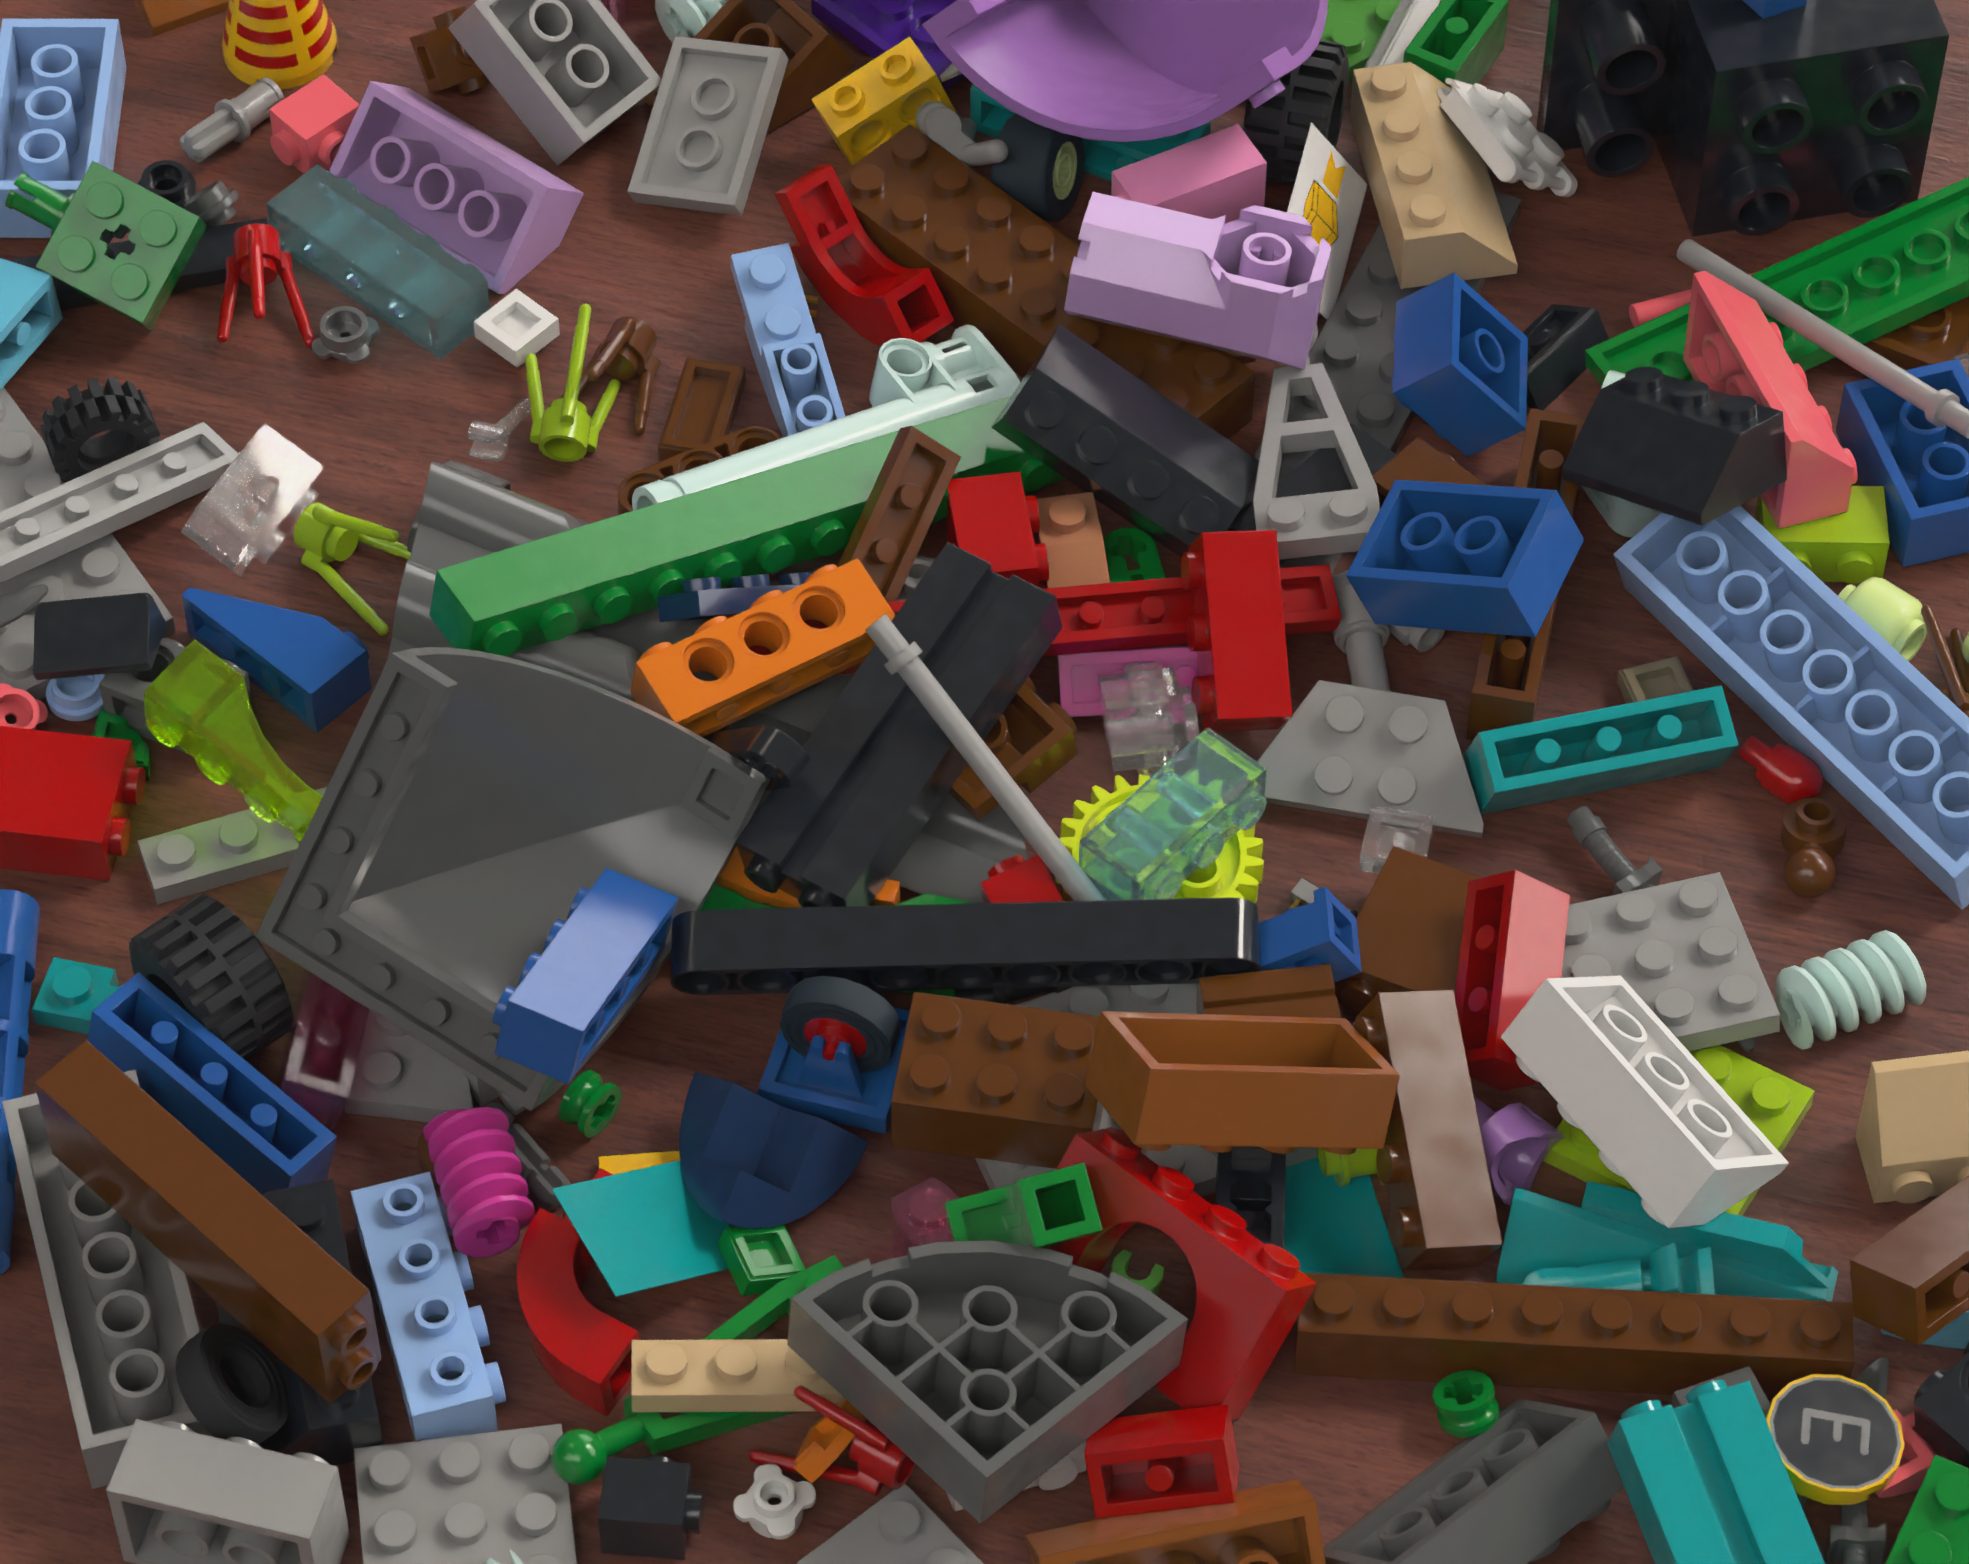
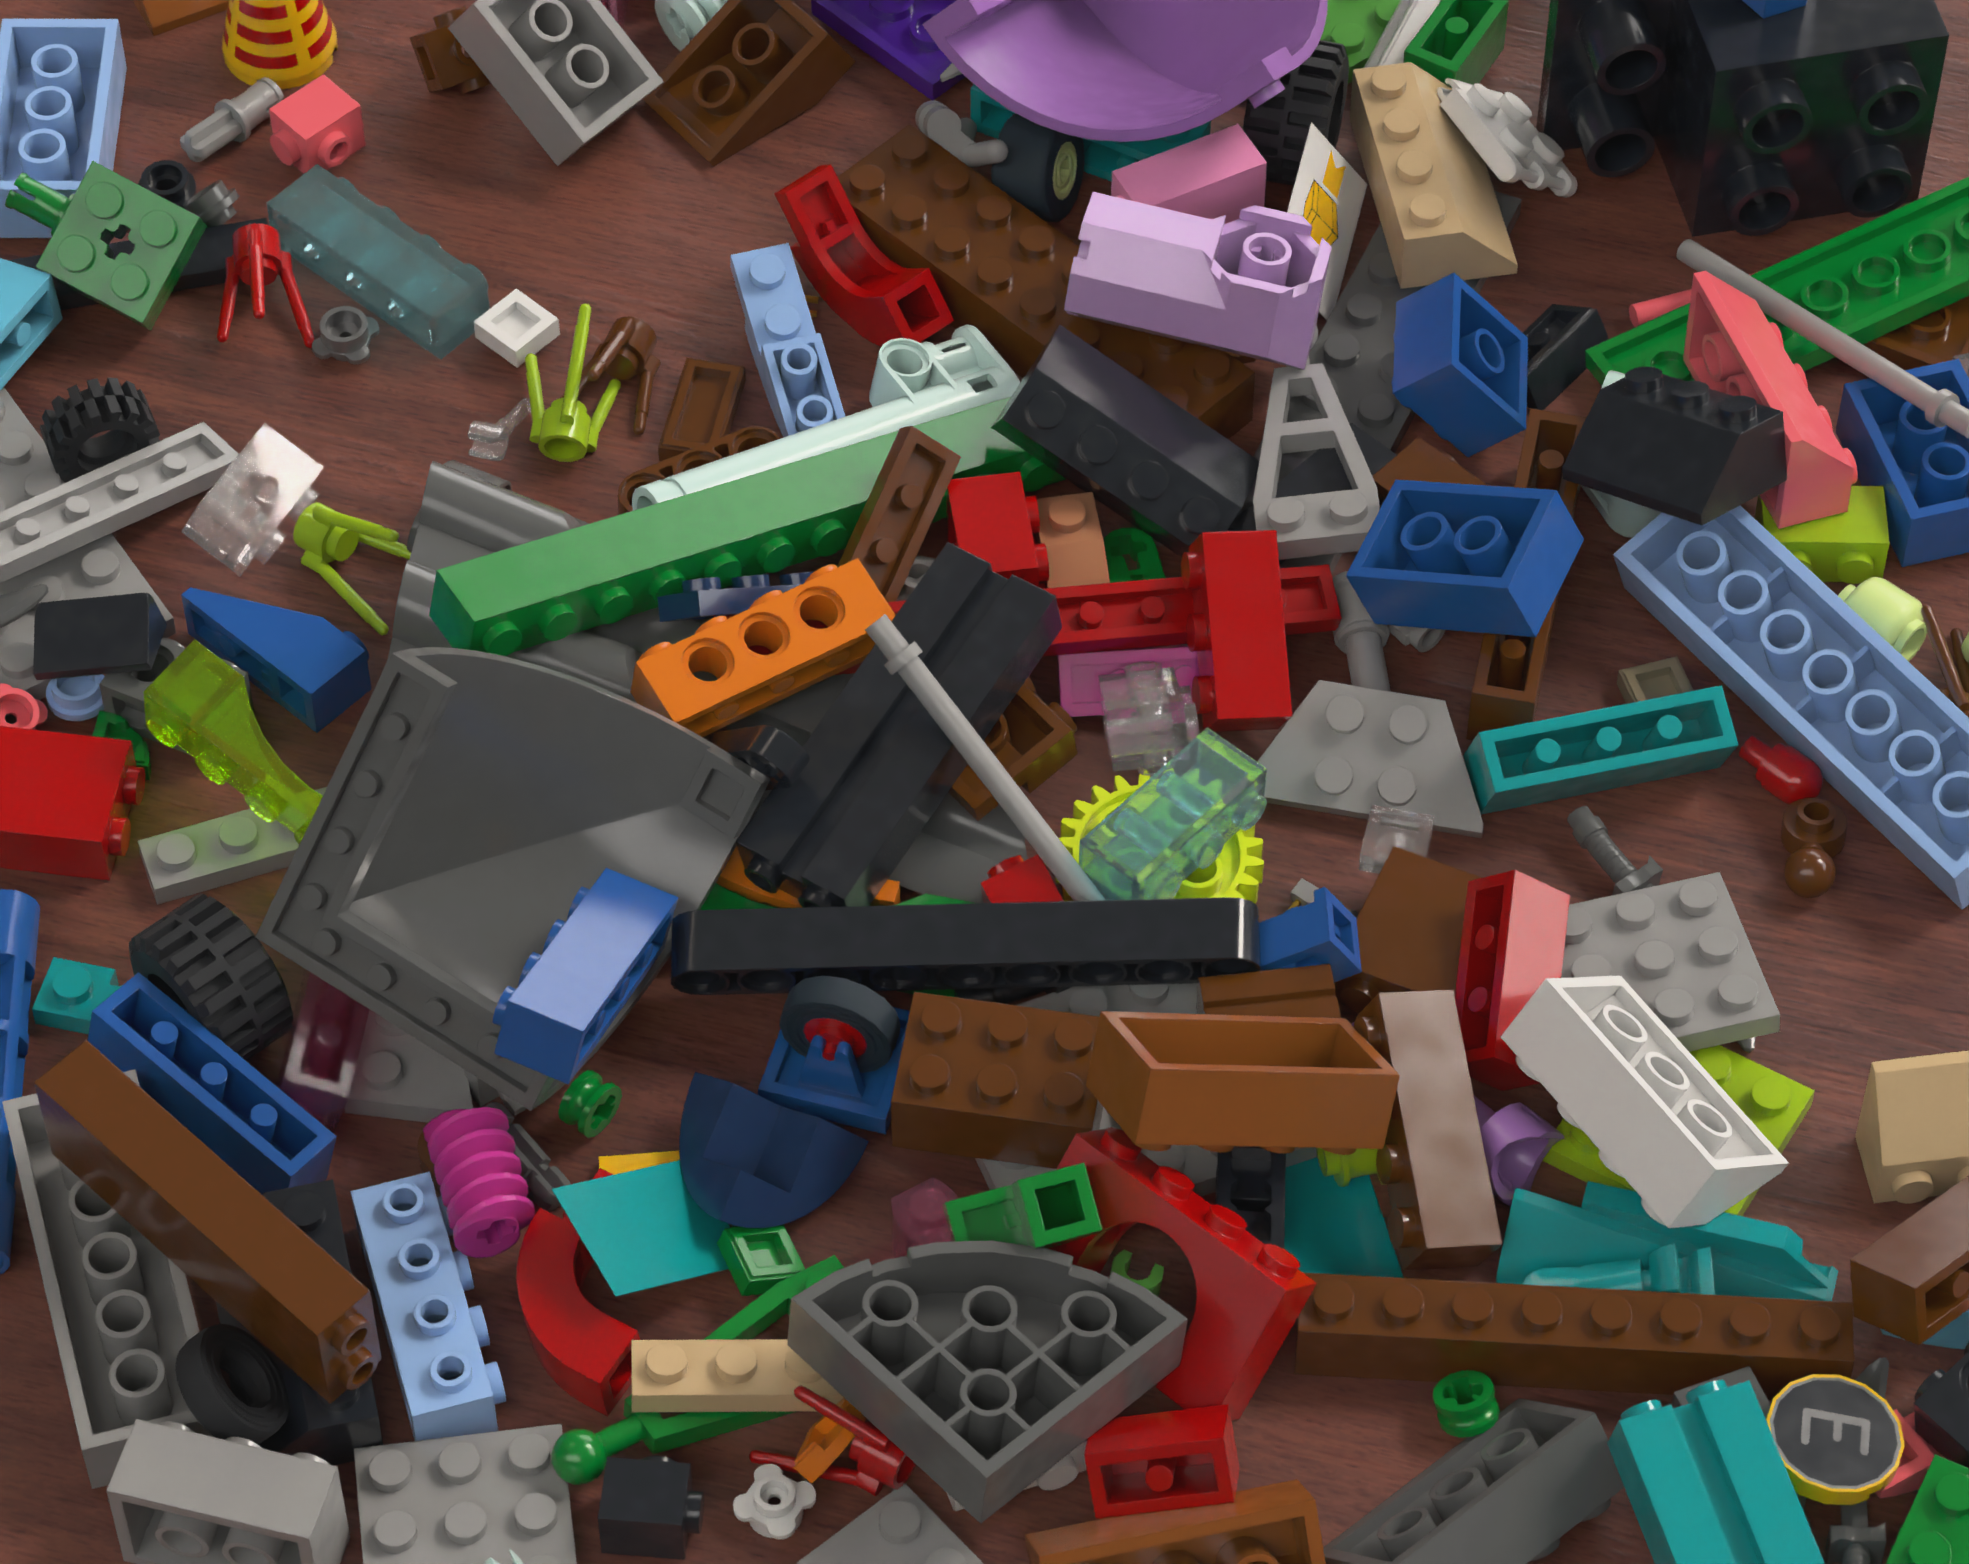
lavender slope [322,81,584,294] -> none
light grey plate [627,36,789,216] -> none
yellow brick [811,36,956,166] -> none
light aqua piece [1775,930,1927,1050] -> none

